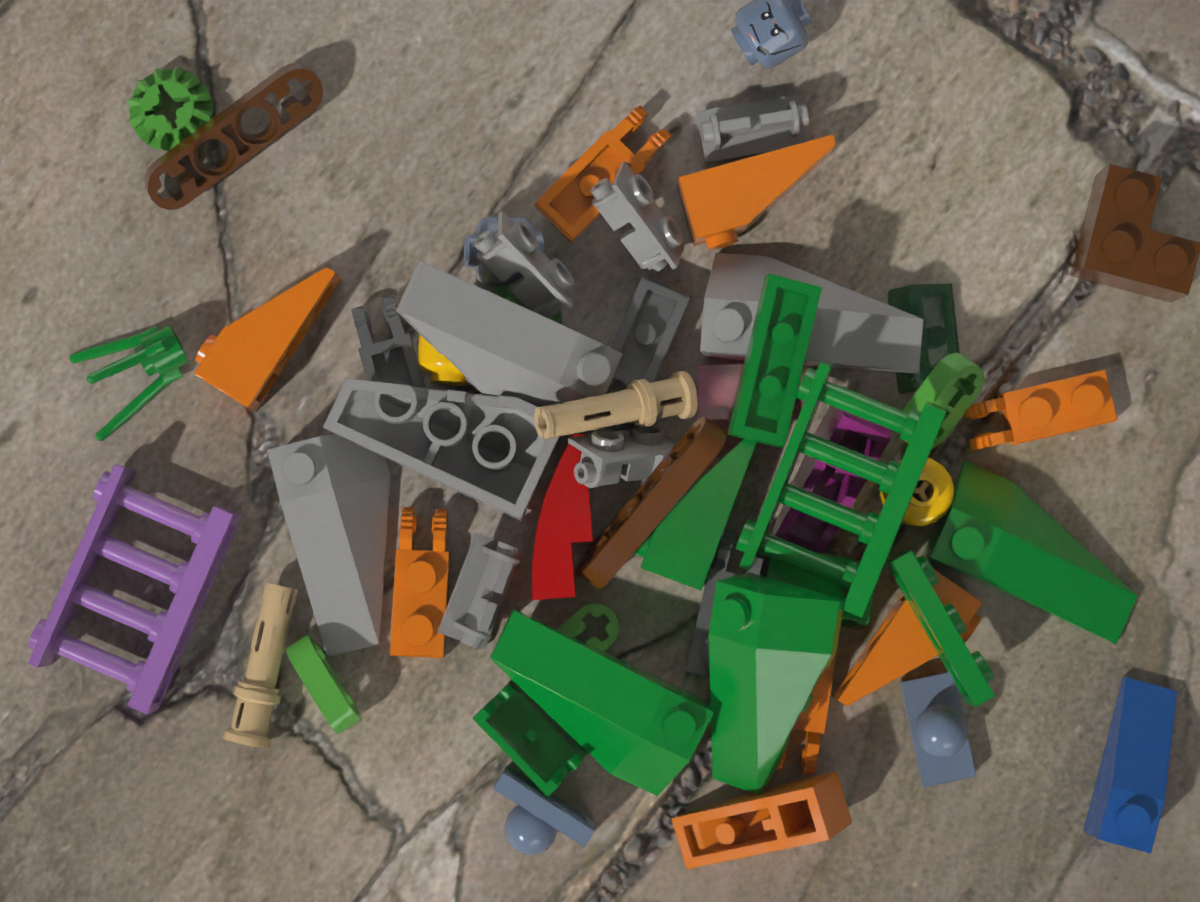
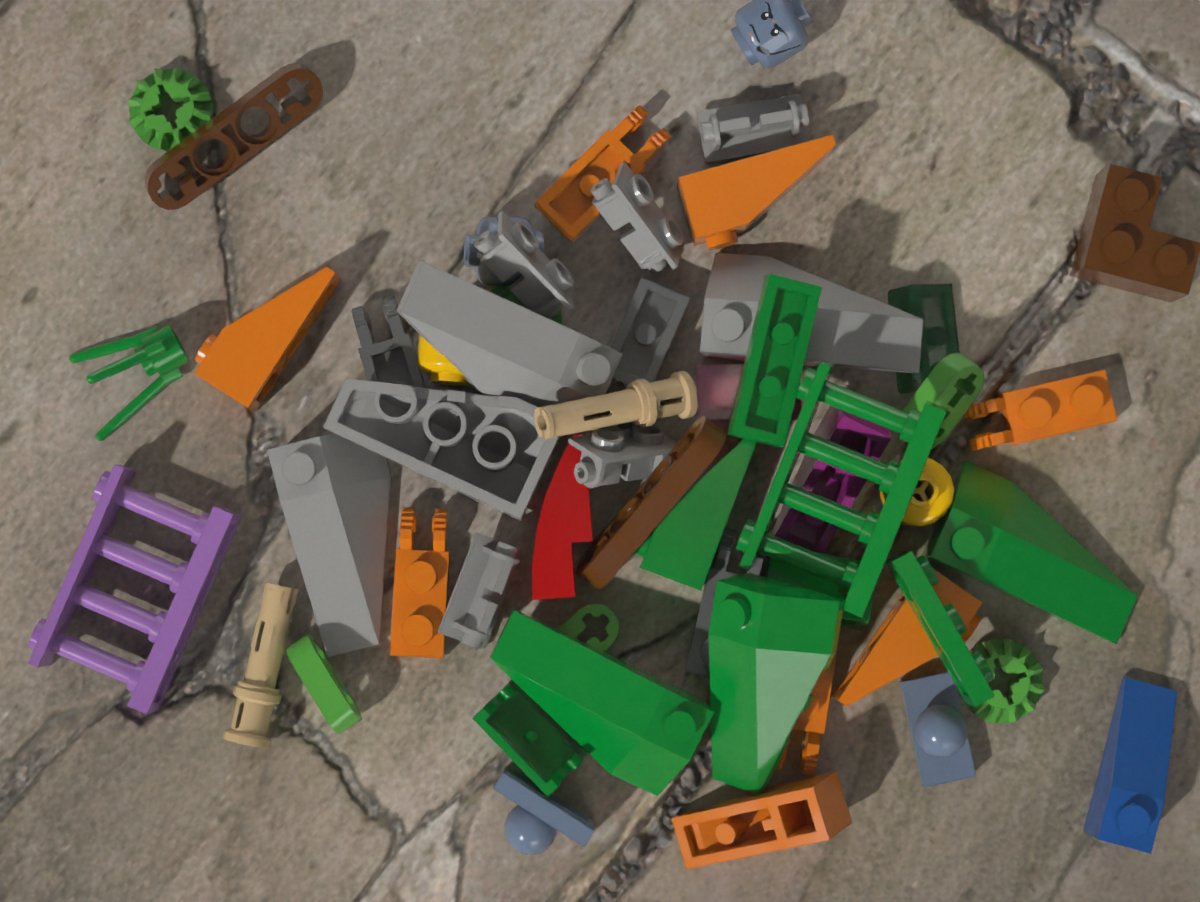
none -> bright green gear [960,638,1044,723]

